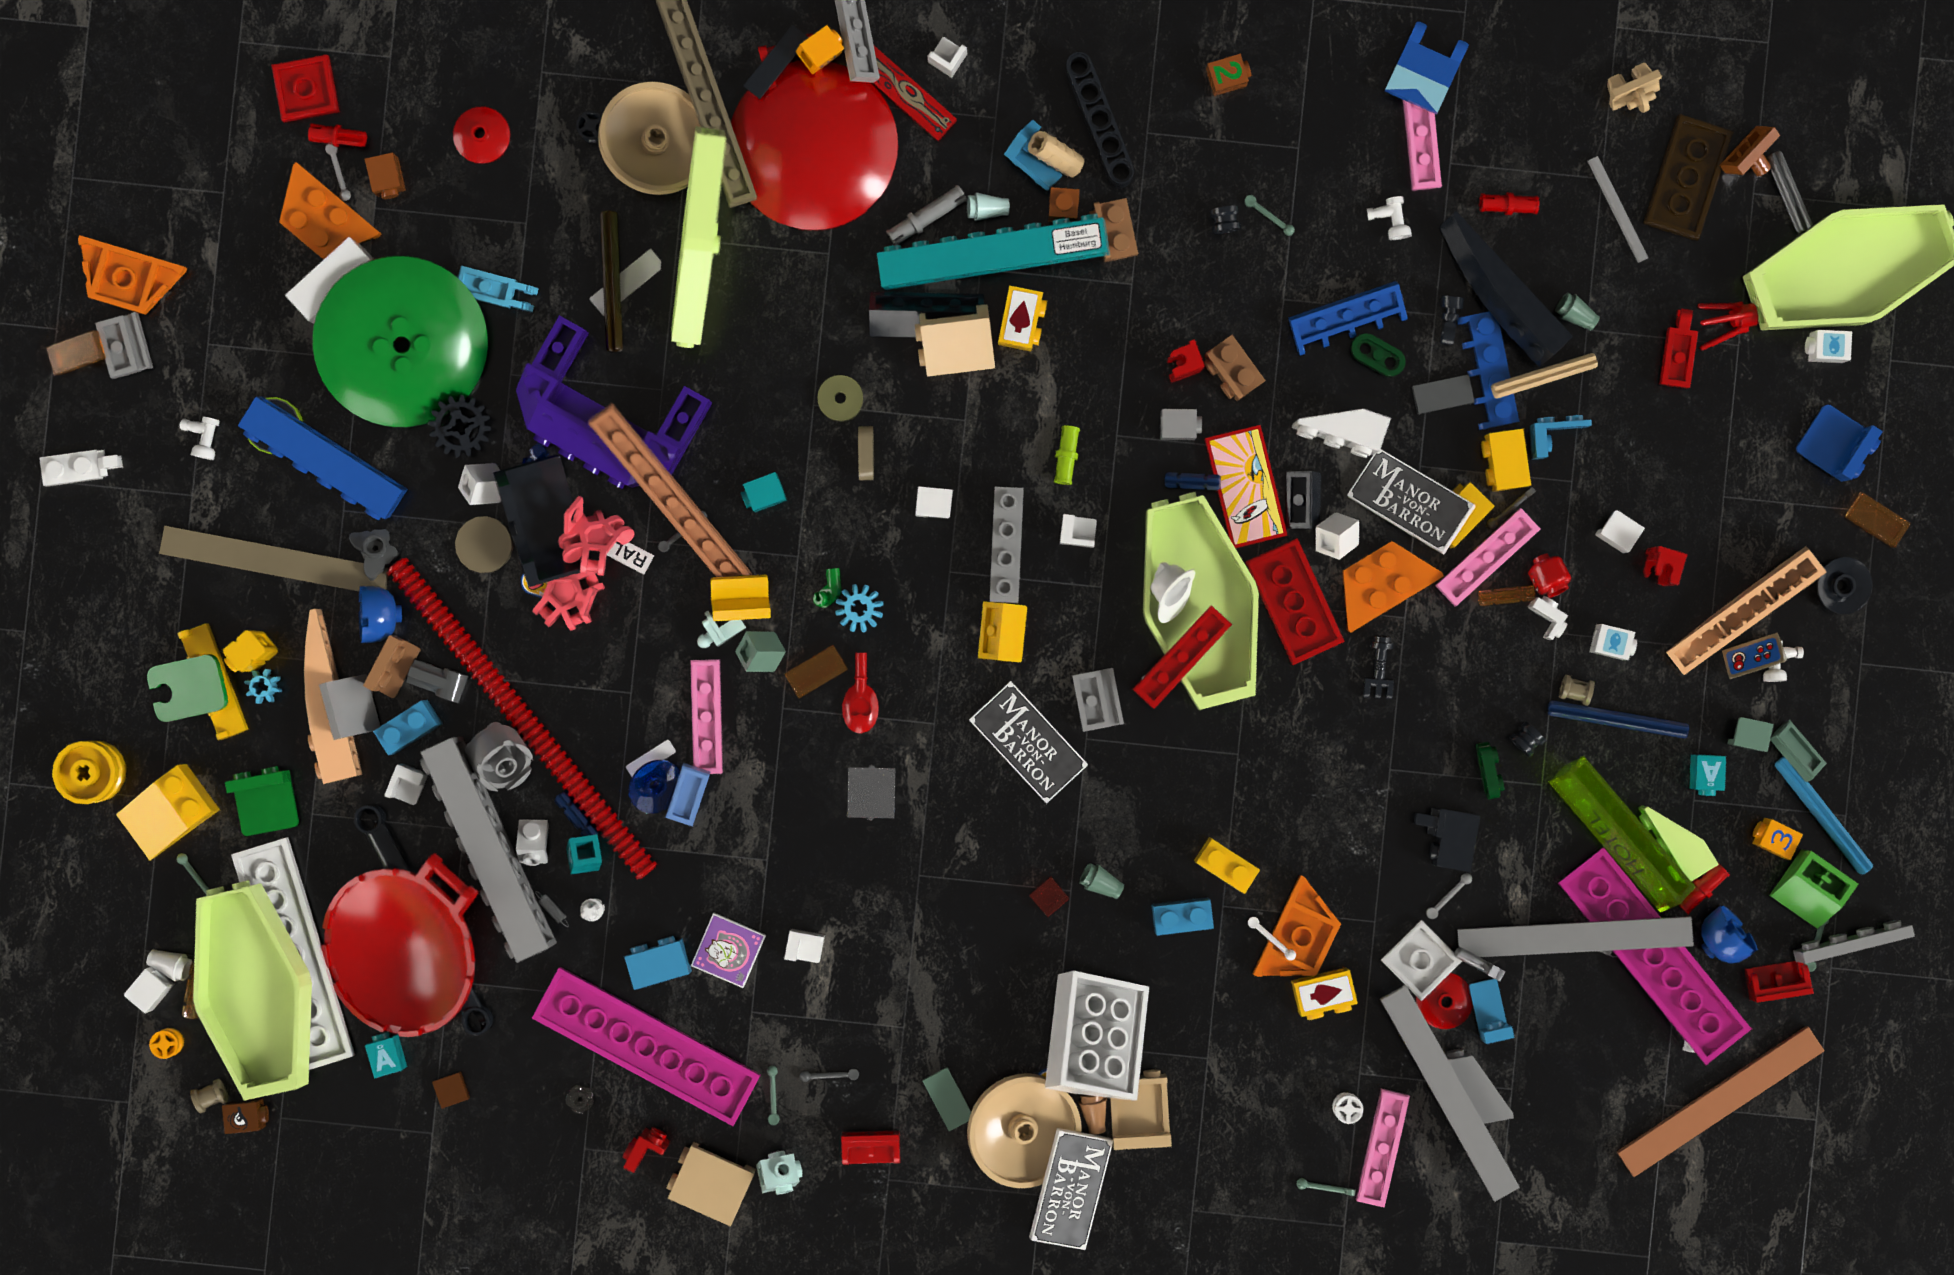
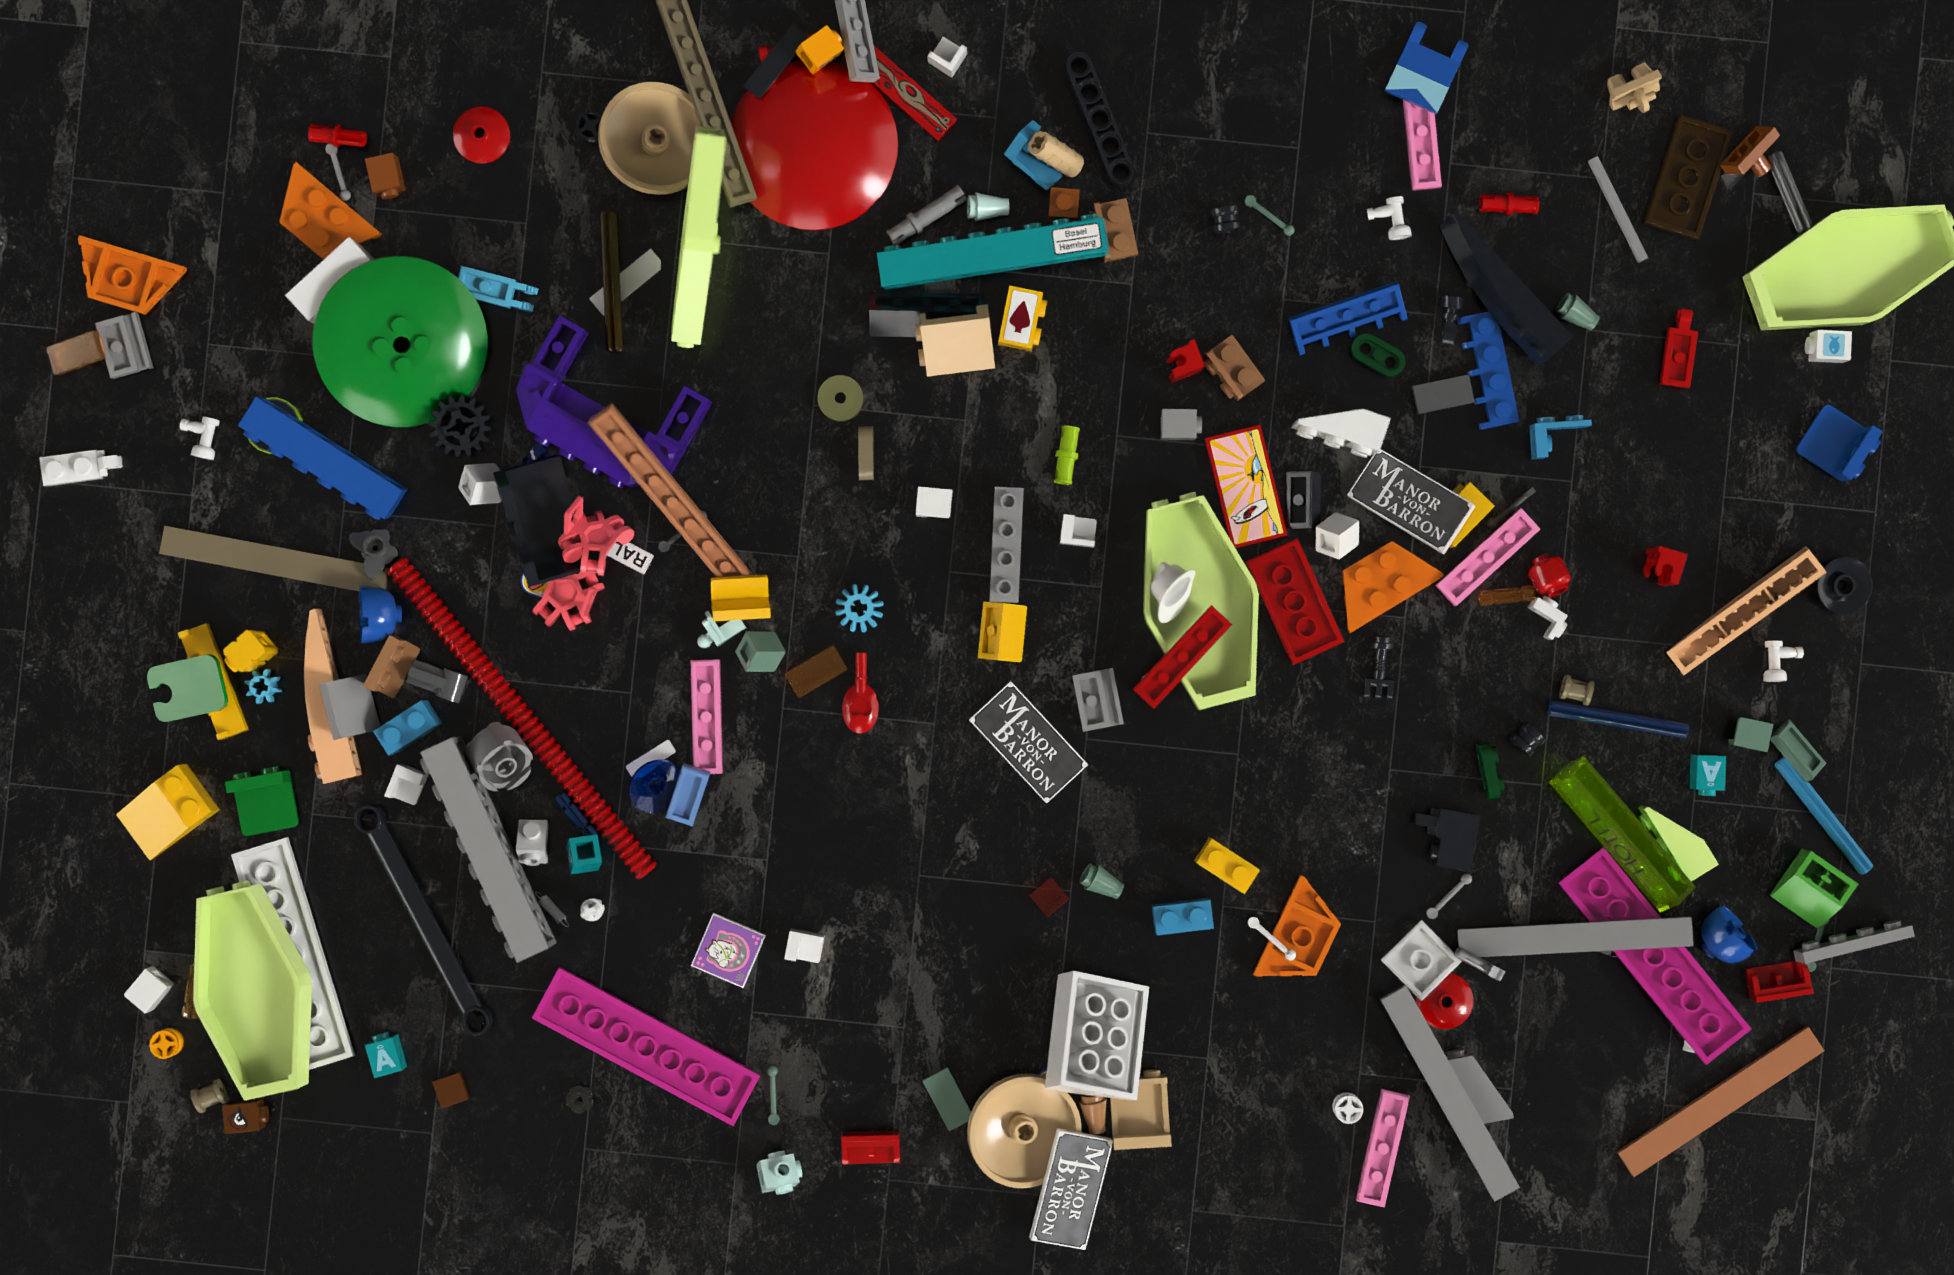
yellow wheel [52,740,127,804] -> none
white cone [146,949,192,982] -> none
sand green hinge [176,853,209,896] -> none
red tile [271,55,339,122] -> none
red dish [321,853,478,1037] -> none
dark tan tile [455,516,513,573] -> none
red bracket [622,1127,671,1173] -> none
dark azure brick [625,936,692,990] -> none
tan panel [666,1142,756,1226] -> none
teal brick [741,472,787,512] -> none
dark grey hinge [799,1068,859,1082] -> none
green arm [813,568,842,608] -> none
clear piece [847,765,896,821] -> none
dark blue axle [1165,472,1221,490] -> none
dark orange brick [1206,54,1251,96] -> none
brick [1291,968,1358,1020] -> none
sand green hinge [1296,1178,1356,1196] -> none
dark azure bracket [1468,978,1514,1044] -> none
yellow brick [1481,429,1531,492] -> none
tan axle [1491,353,1598,399] -> none
white brick [1589,624,1637,660] -> none
white panel [1595,511,1645,553] -> none
red pin [1675,863,1730,915] -> none
red plant [1698,301,1758,350] -> none
slope [1722,632,1787,679] -> none
light orange brick [1752,818,1803,860] -> none
clear orange tile [1845,493,1911,548] -> none

